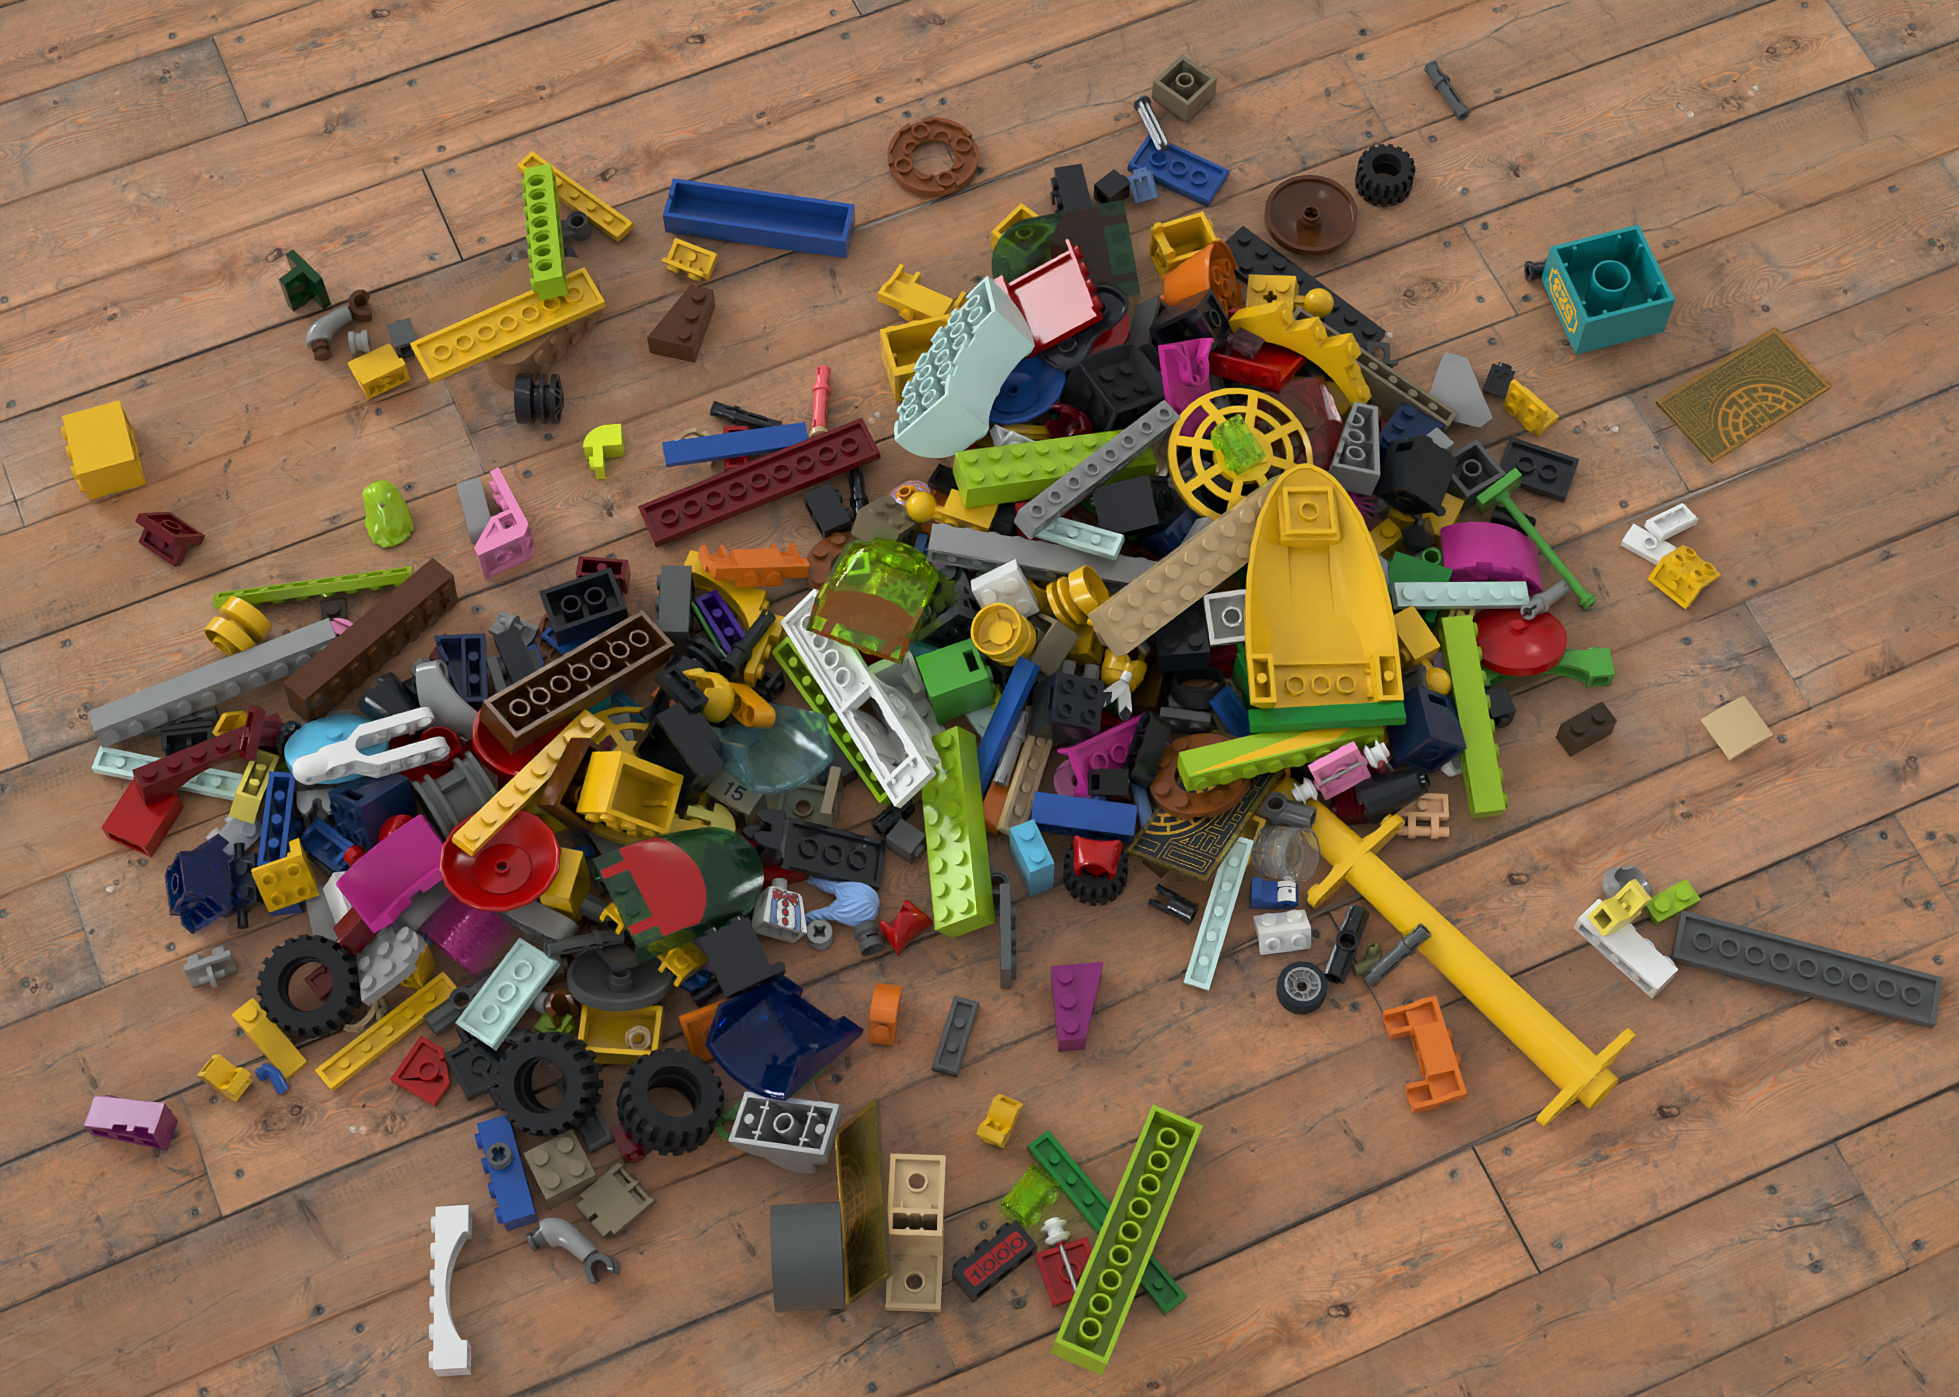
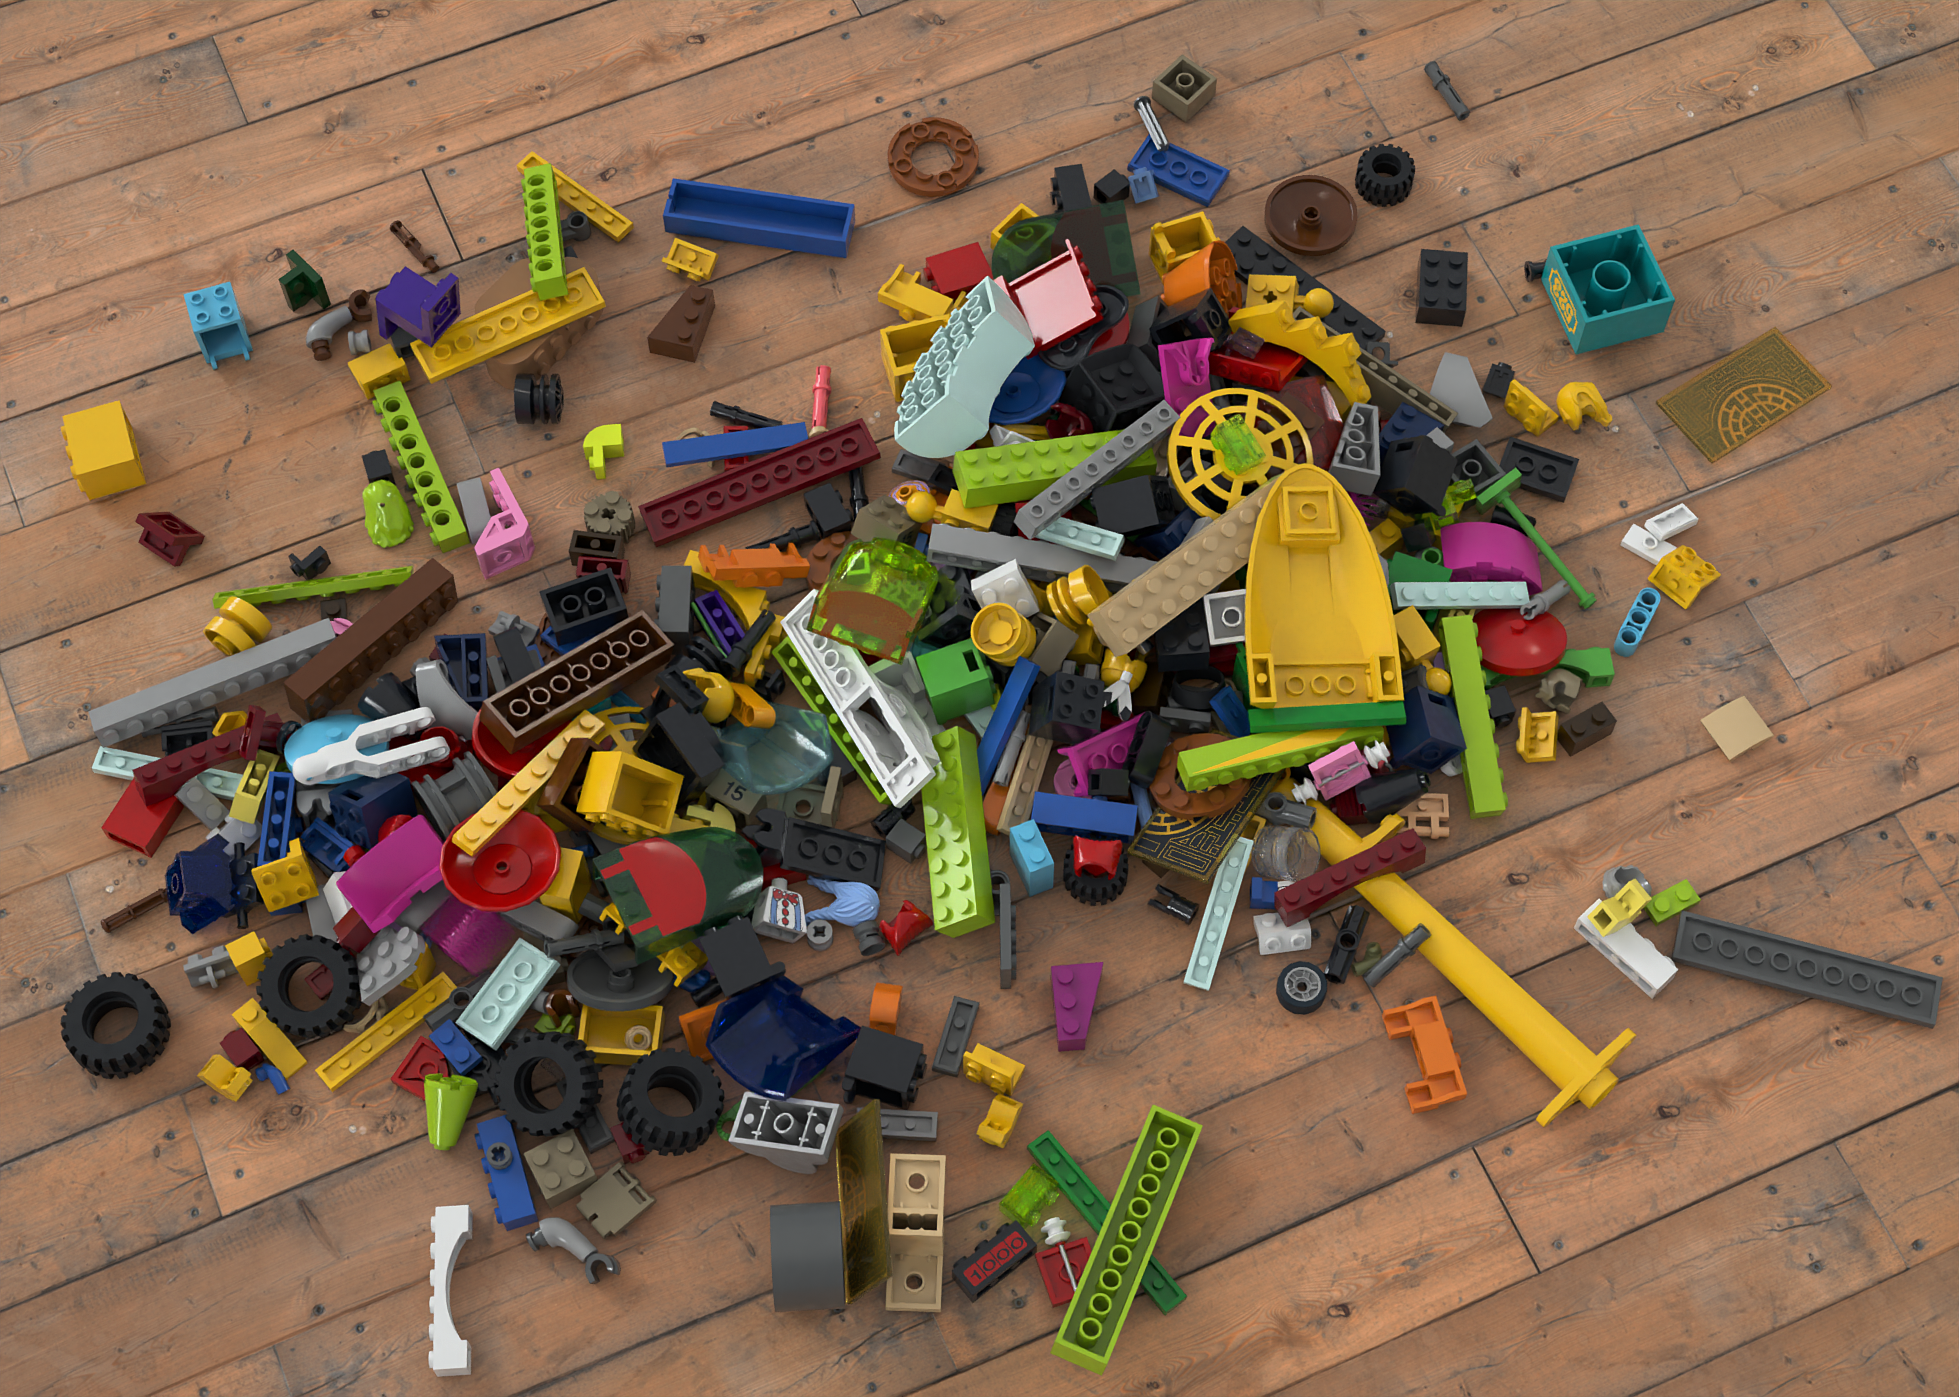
wedge [84,1095,178,1151] -> none
none -> black tyre [60,972,171,1079]
none -> reddish brown piece [101,884,178,933]
none -> light grey plate [175,777,230,831]
none -> medium azure container [183,282,253,370]
none -> dark red brick [220,1027,265,1071]
none -> yellow brick [225,931,273,986]
none -> black bracket [288,546,331,580]
none -> black brick [362,449,396,485]
none -> lime brick [372,381,470,553]
none -> dark purple bracket [375,266,461,348]
none -> reddish brown piece [390,220,439,273]
none -> lime cone [424,1073,478,1150]
none -> blue plate [429,1019,484,1076]
none -> dark brown brick [569,530,625,566]
none -> dark tan brick [584,491,635,544]
none -> black pin [745,520,821,551]
none -> black container [842,1026,927,1110]
none -> light grey plate [856,1108,938,1141]
none -> flat silver tile [892,449,946,484]
none -> red brick [923,242,995,304]
none -> yellow bracket [963,1043,1025,1096]
none -> dark red arch [1274,828,1426,927]
none -> black brick [1415,249,1468,327]
none -> clear neon green brick [1430,479,1476,531]
none -> yellow bracket [1516,707,1559,763]
none -> dark tan helmet [1535,669,1582,714]
none -> yellow helmet [1556,382,1612,431]
none -> medium azure beam [1614,588,1661,657]

